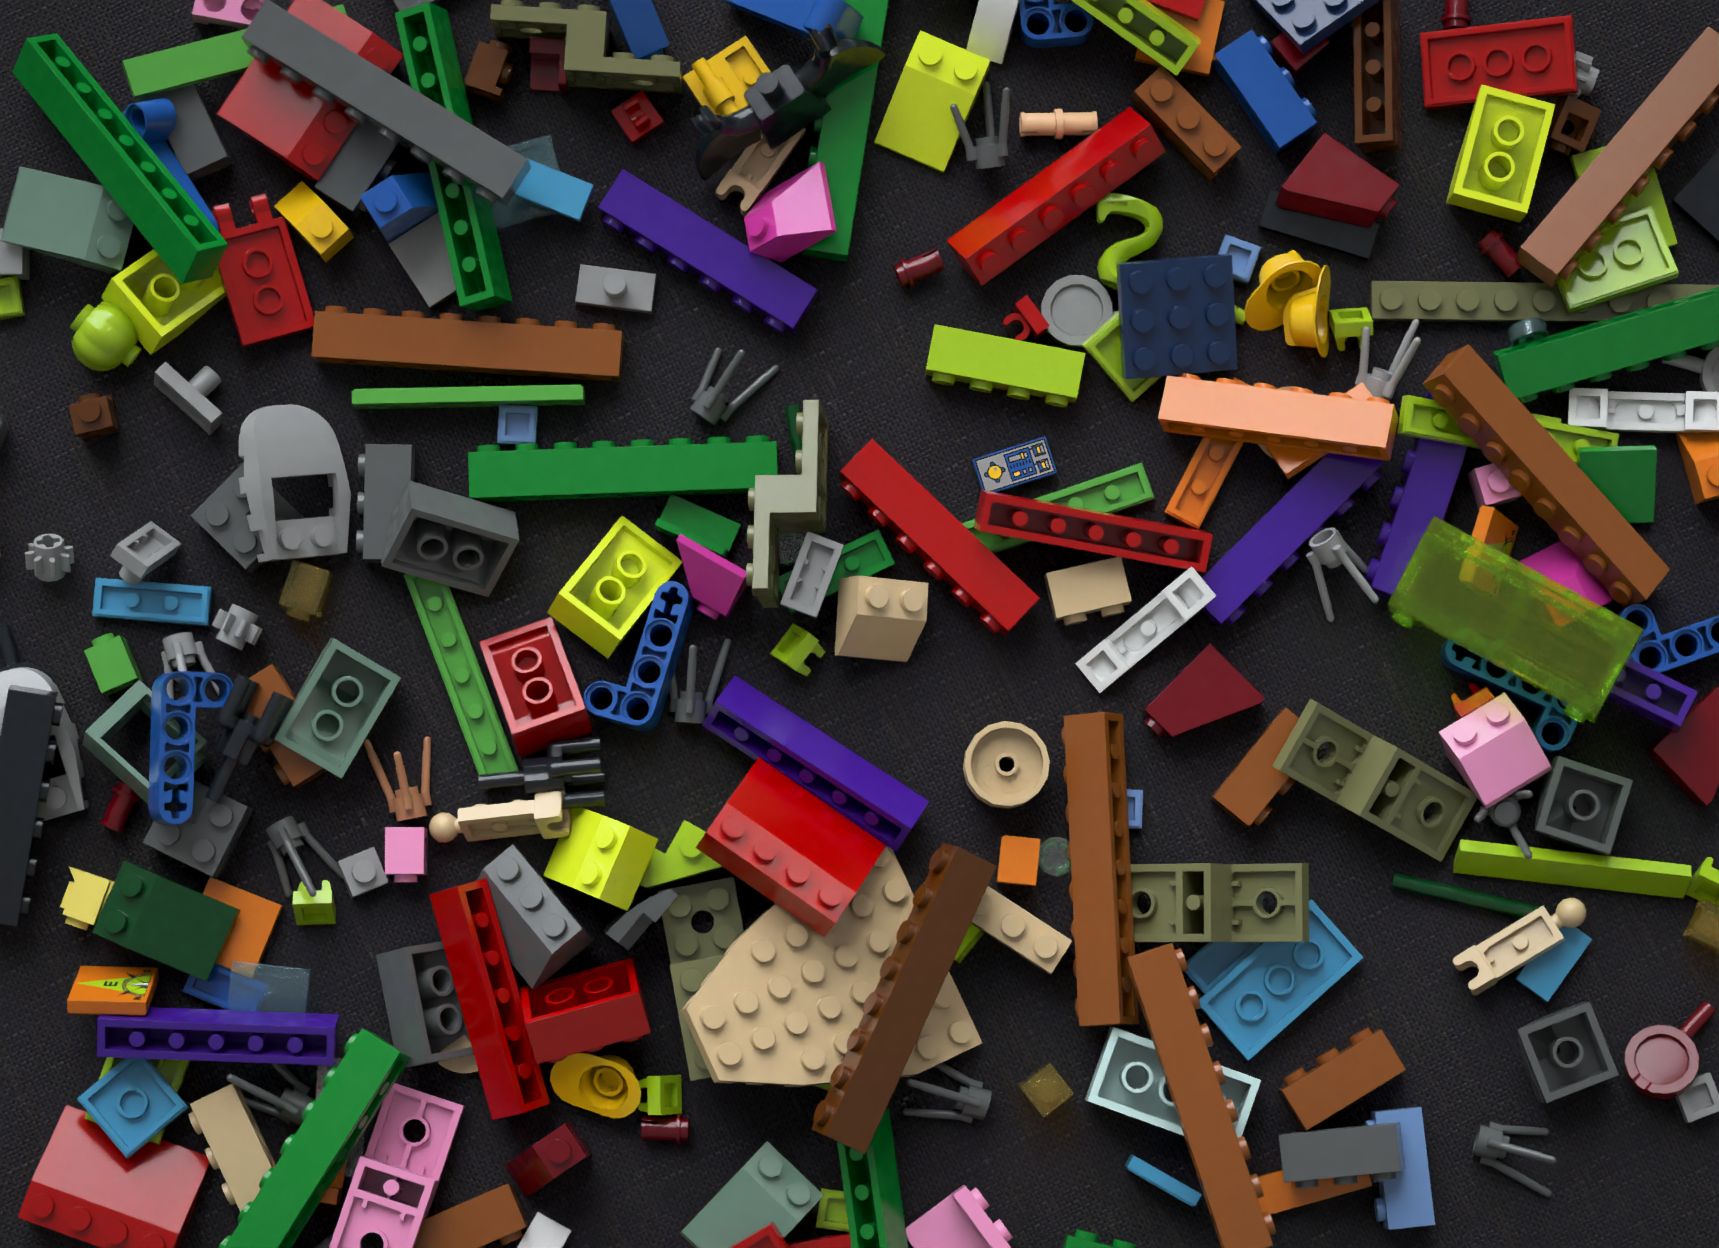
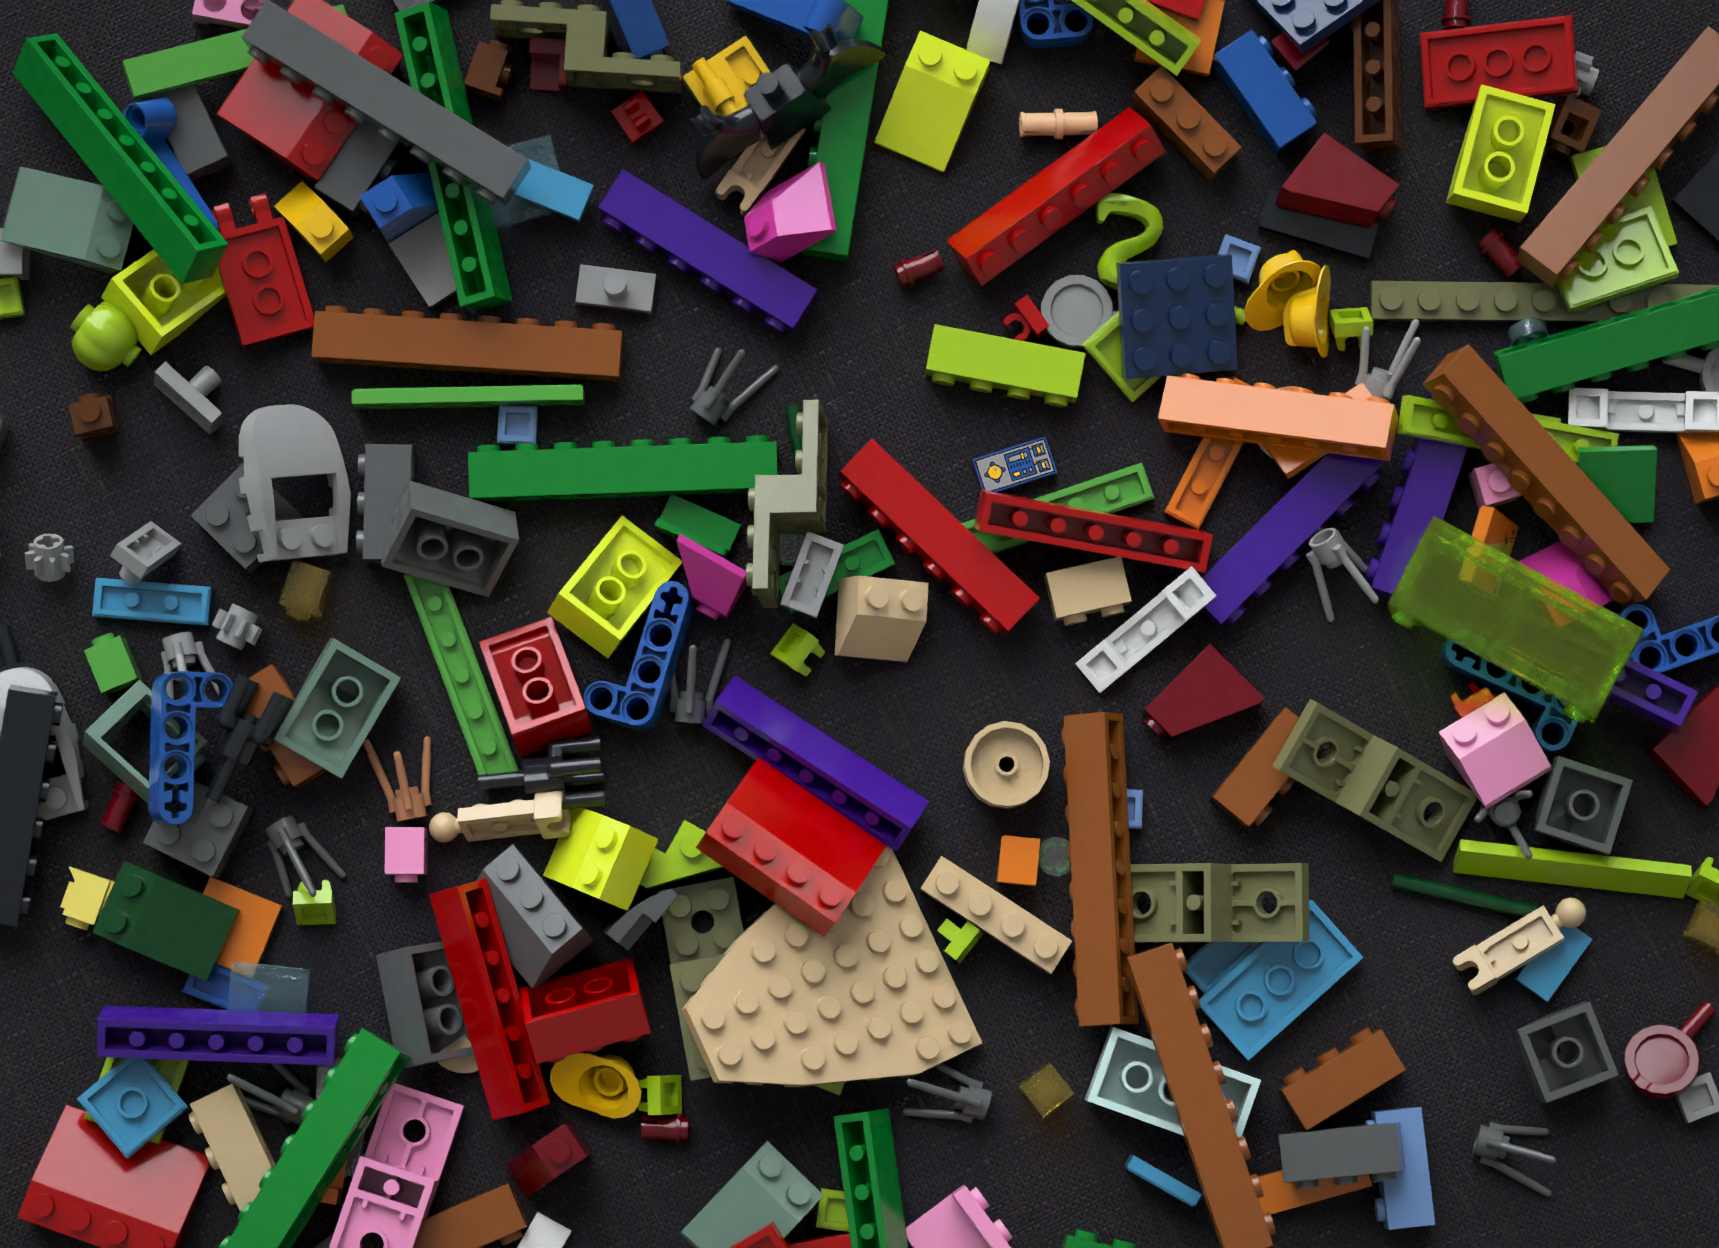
orange tile [67,966,159,1016] -> none
light grey plate [337,847,389,898] -> none
reddish brown brick [811,843,997,1154] -> none
dark grey plant [950,81,1010,169] -> none

